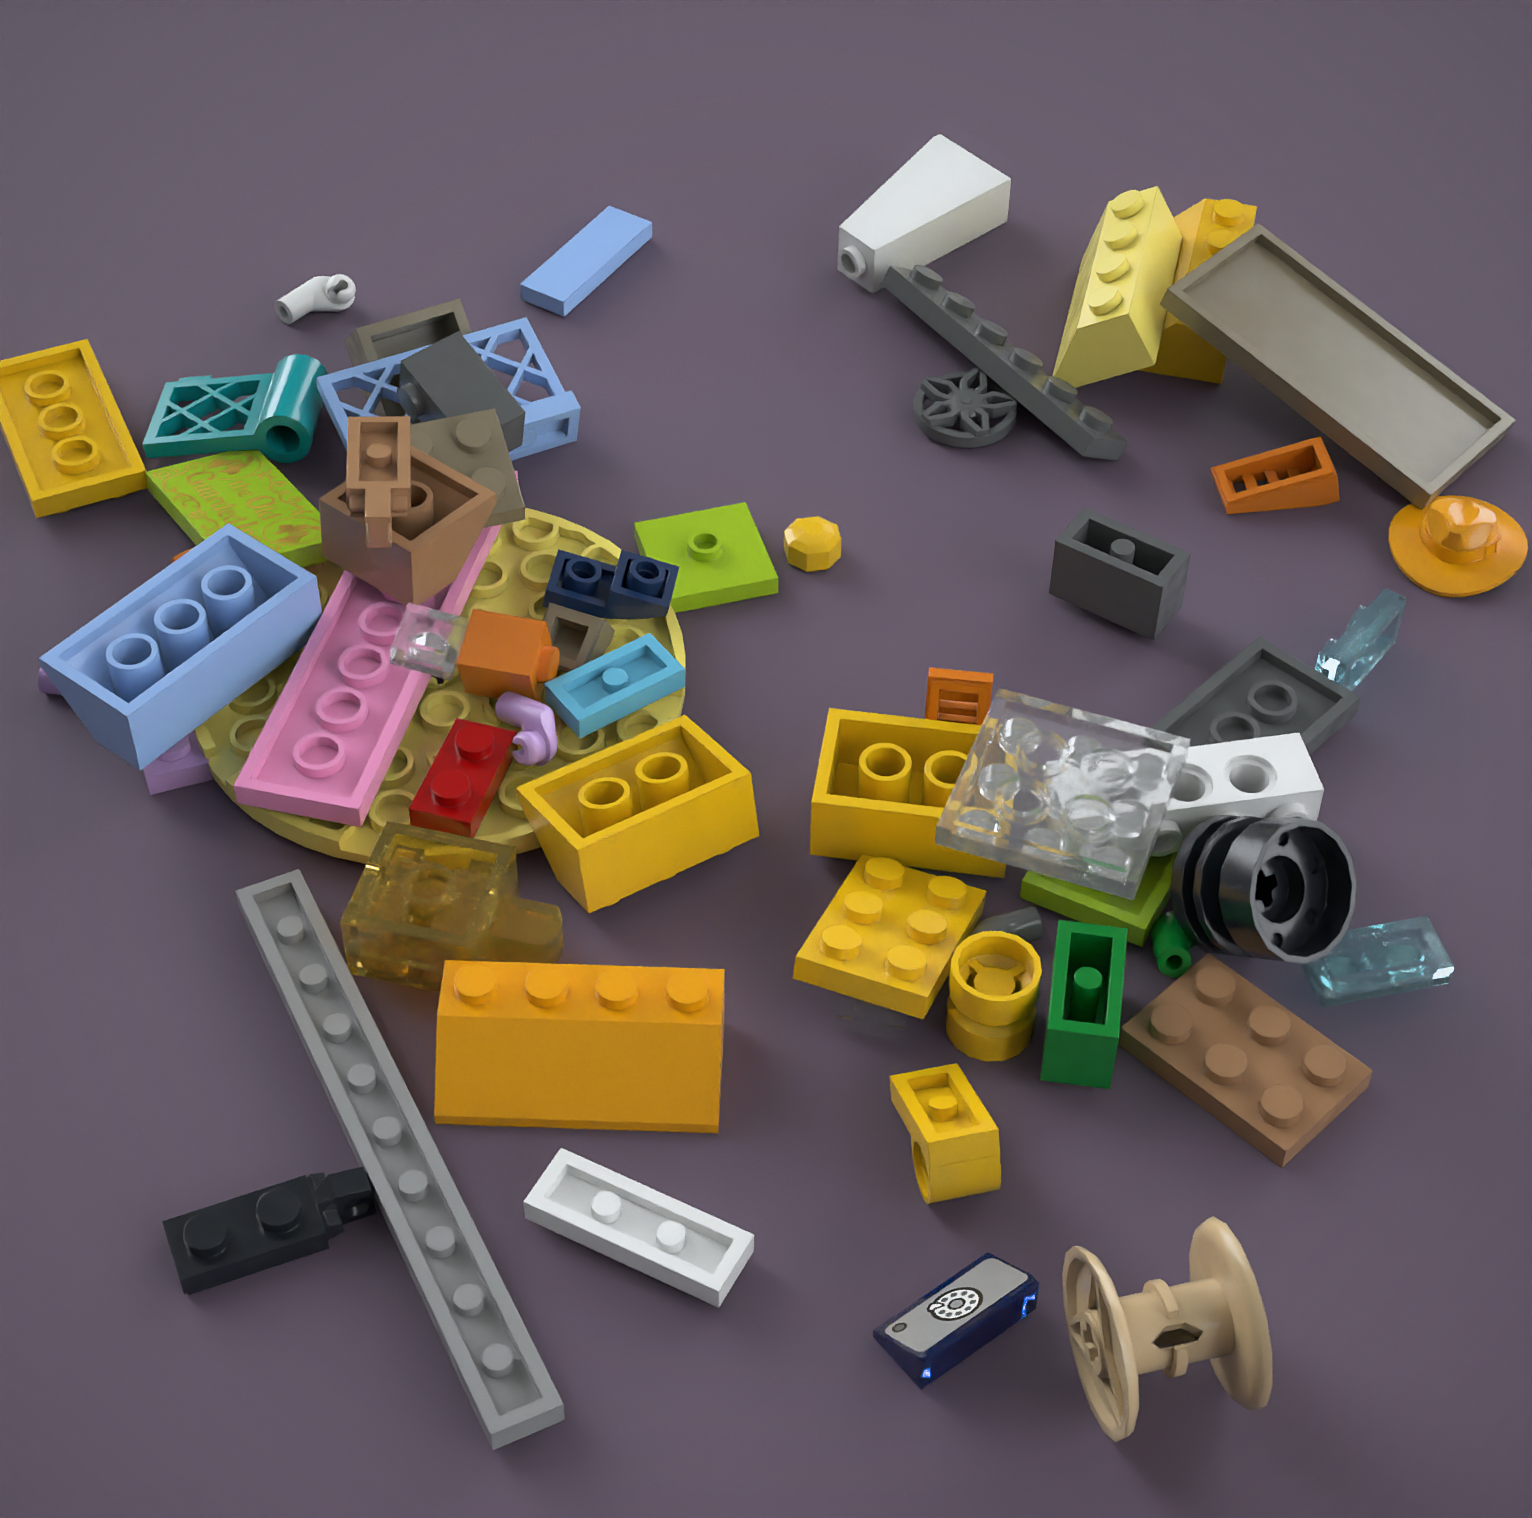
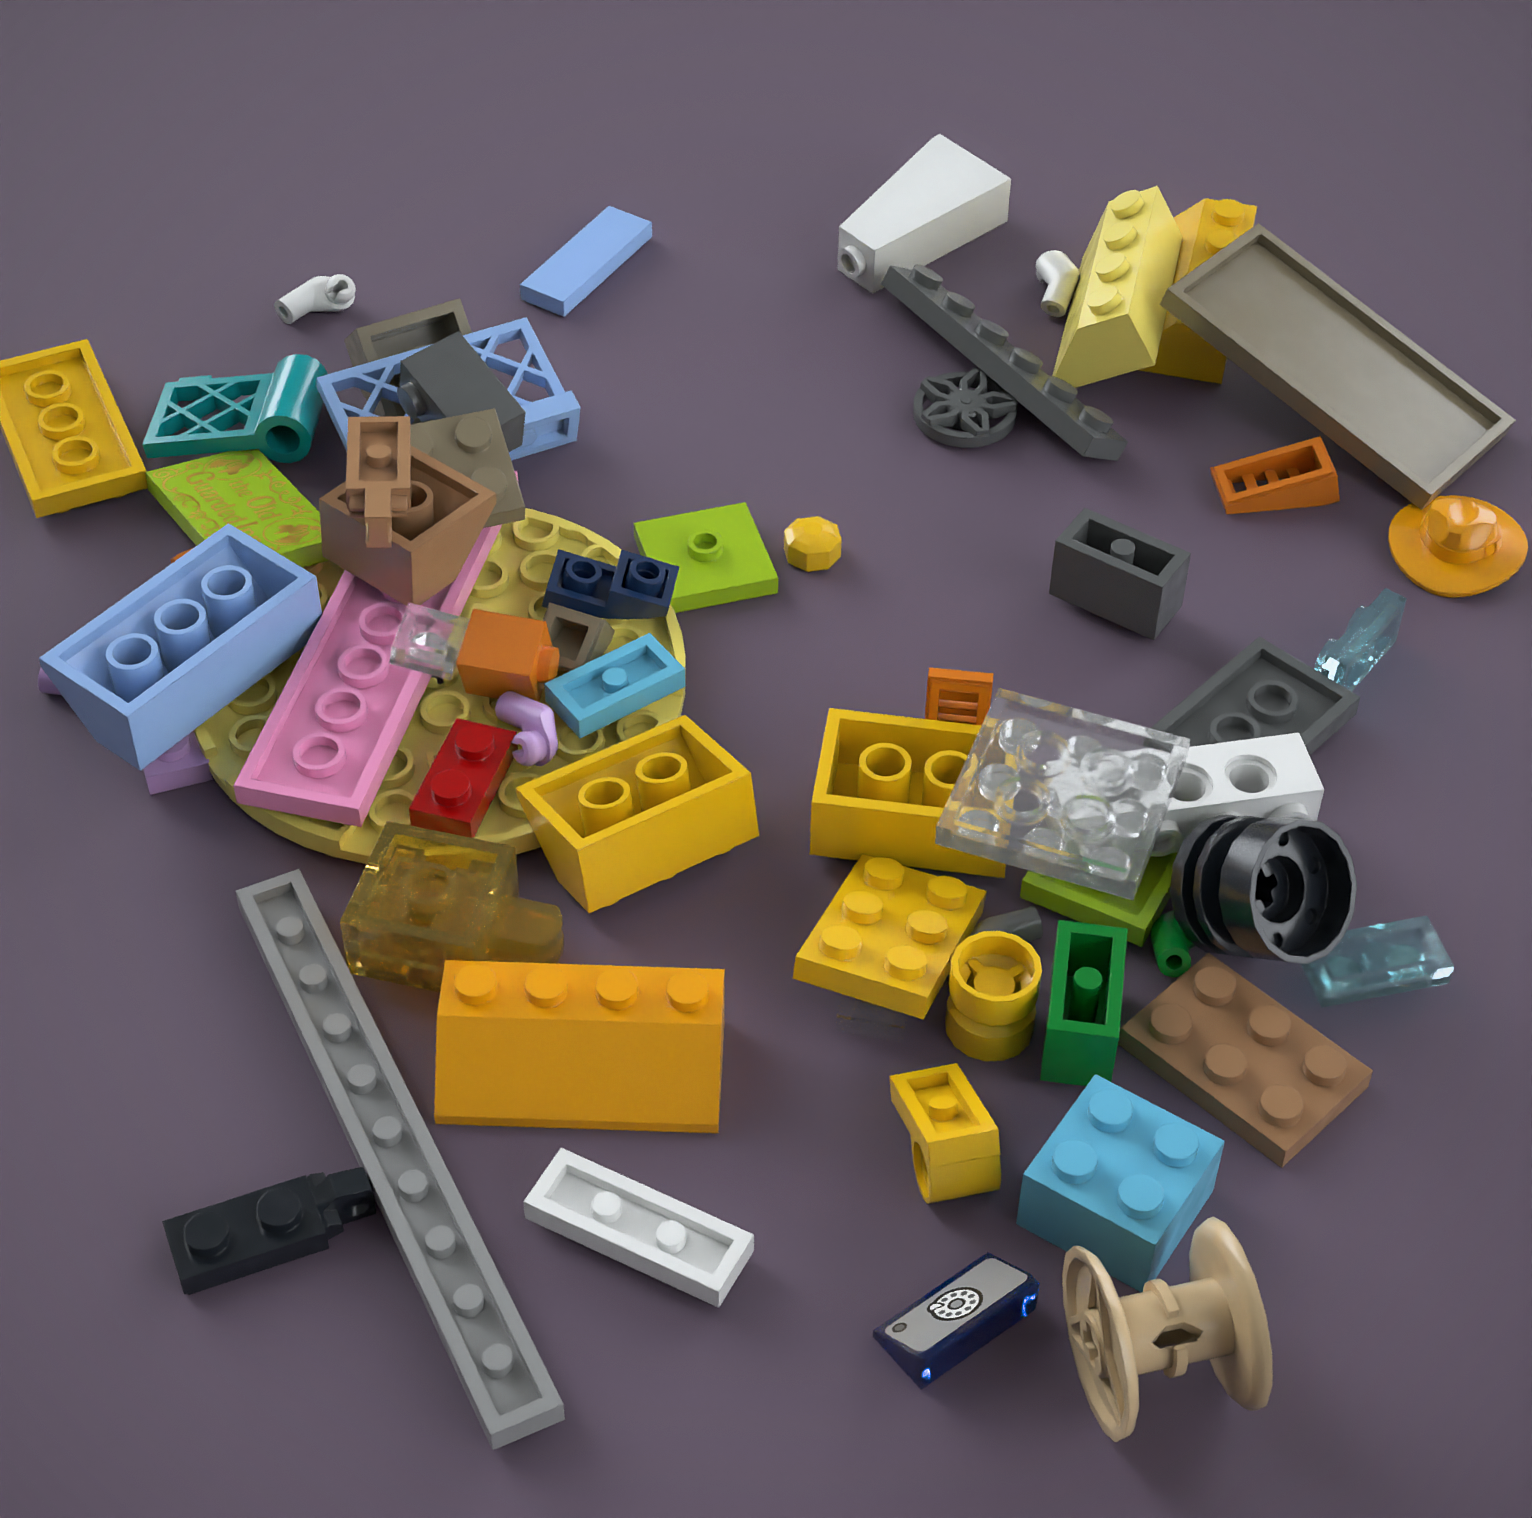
none -> medium azure brick [1016,1074,1225,1293]
none -> white arm [1035,250,1080,317]

